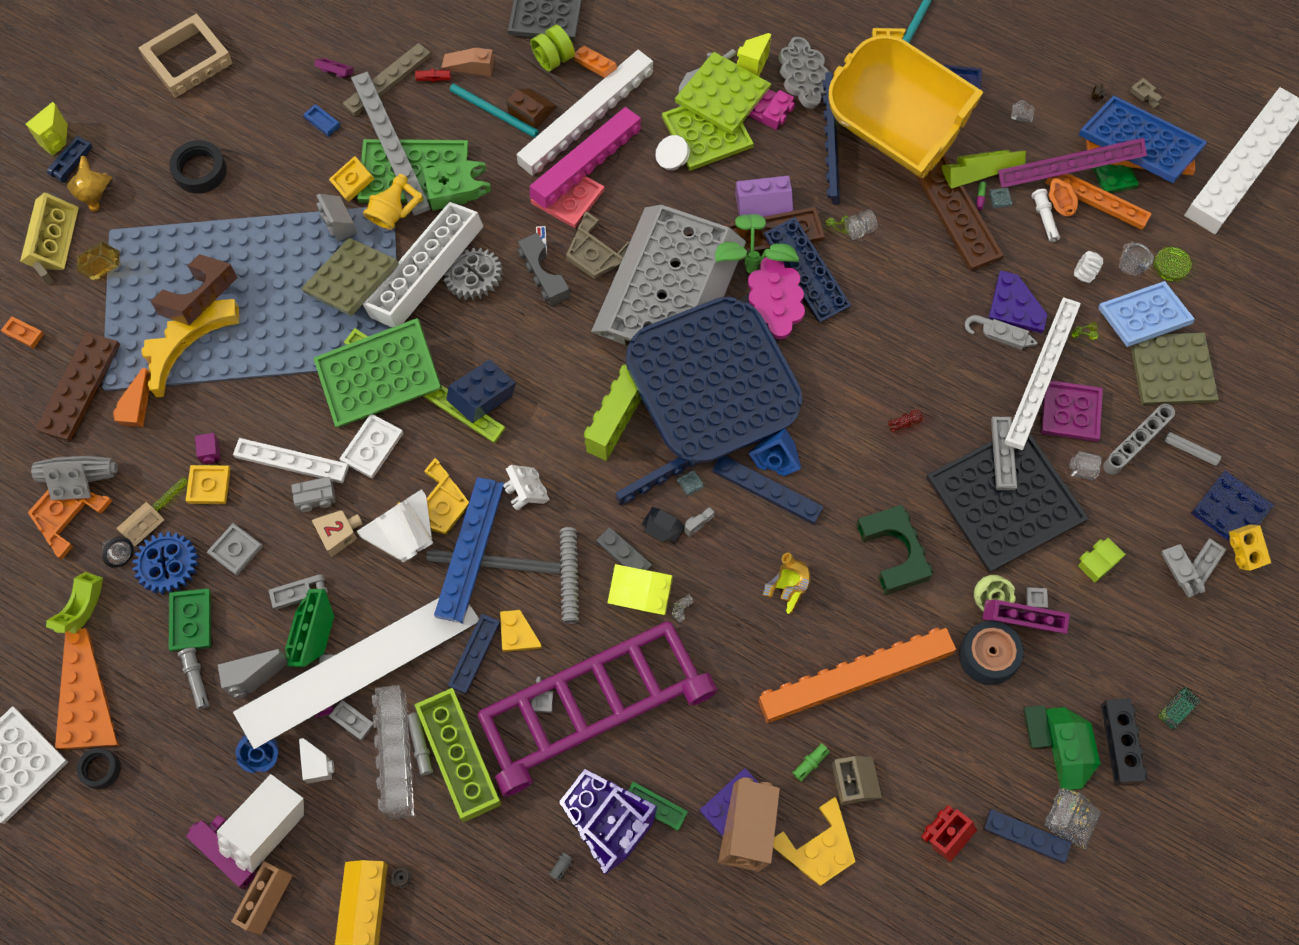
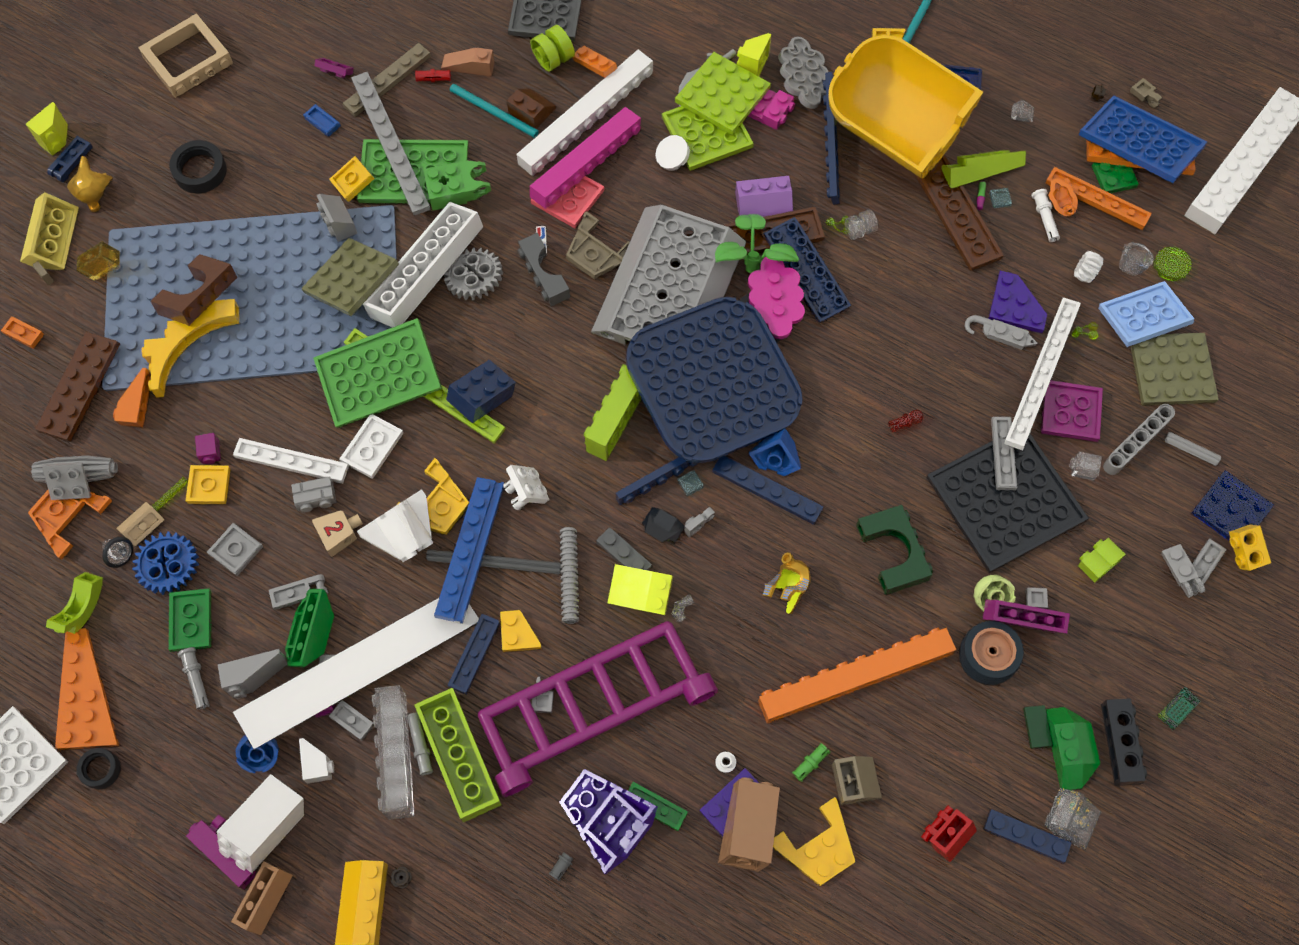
yellow piece [363,174,424,230] -> none
magenta plate [998,138,1147,188] -> none
none -> white plate [716,752,736,773]

